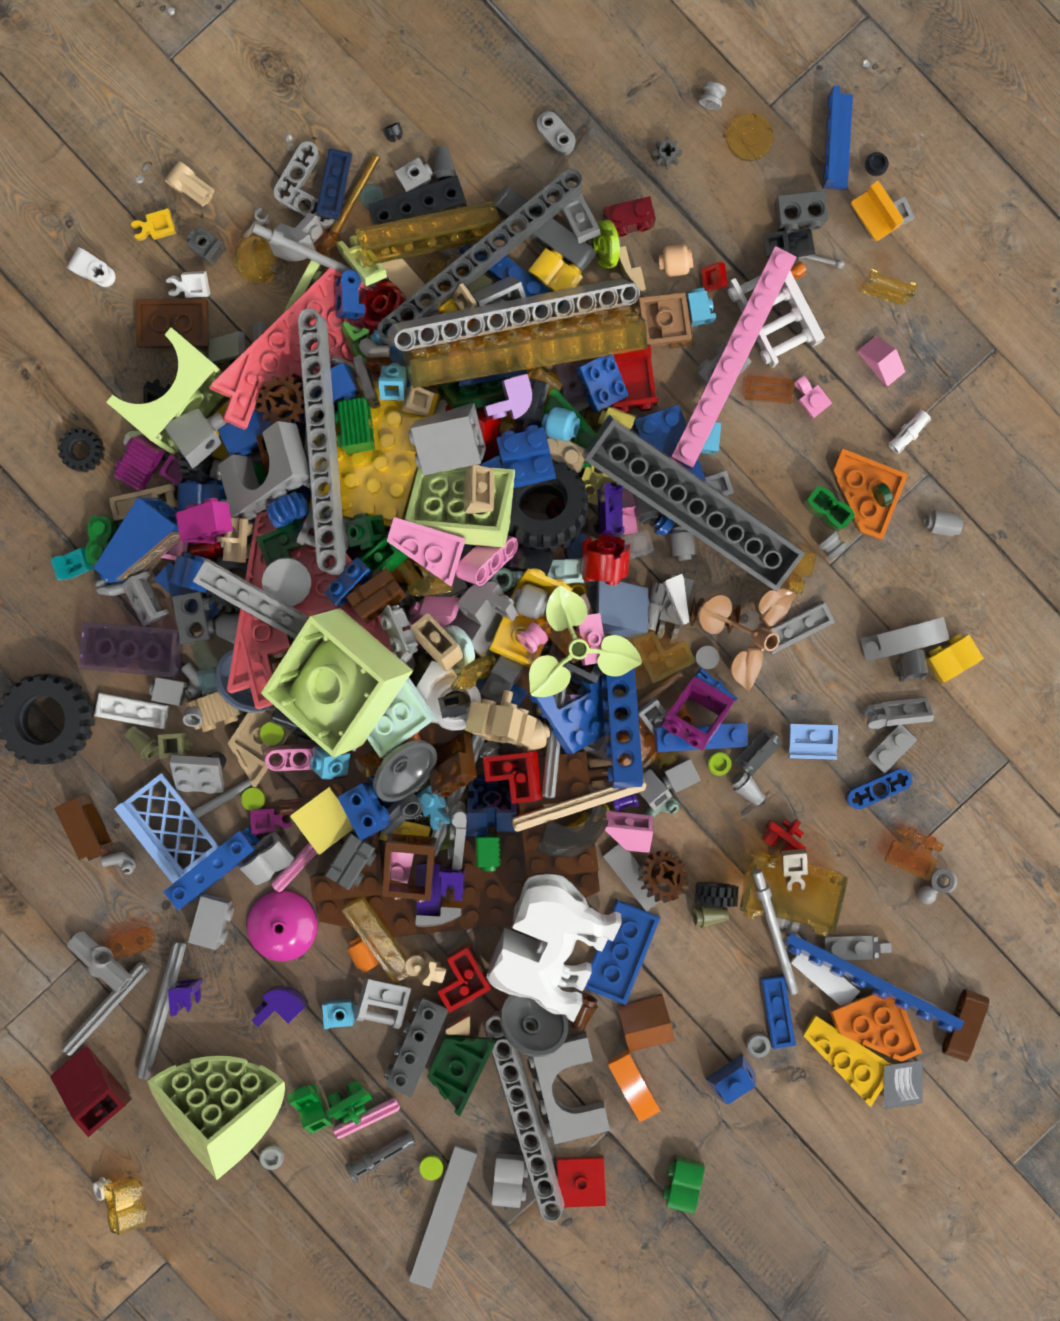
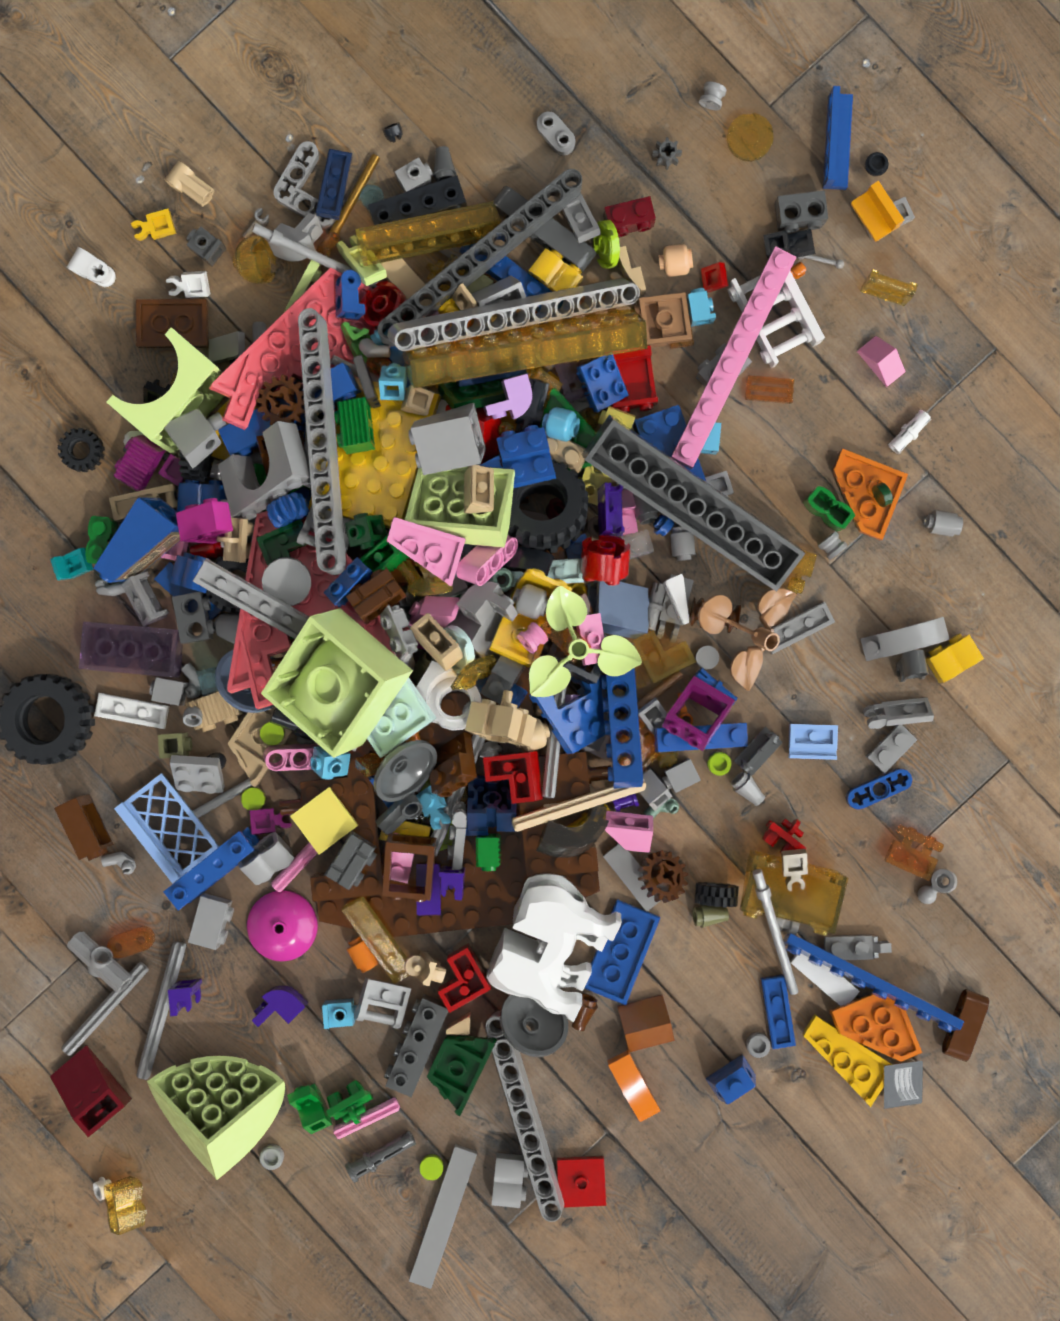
olive cone [125,726,159,760] -> none
blue brick [337,782,391,840] -> none
light grey slope [416,907,461,927] -> none
black plate [438,693,466,718] -> none
light grey arch [529,1033,610,1144] -> none
green brick [663,1156,705,1214] -> none
bright pink plate [793,375,832,419] -> none

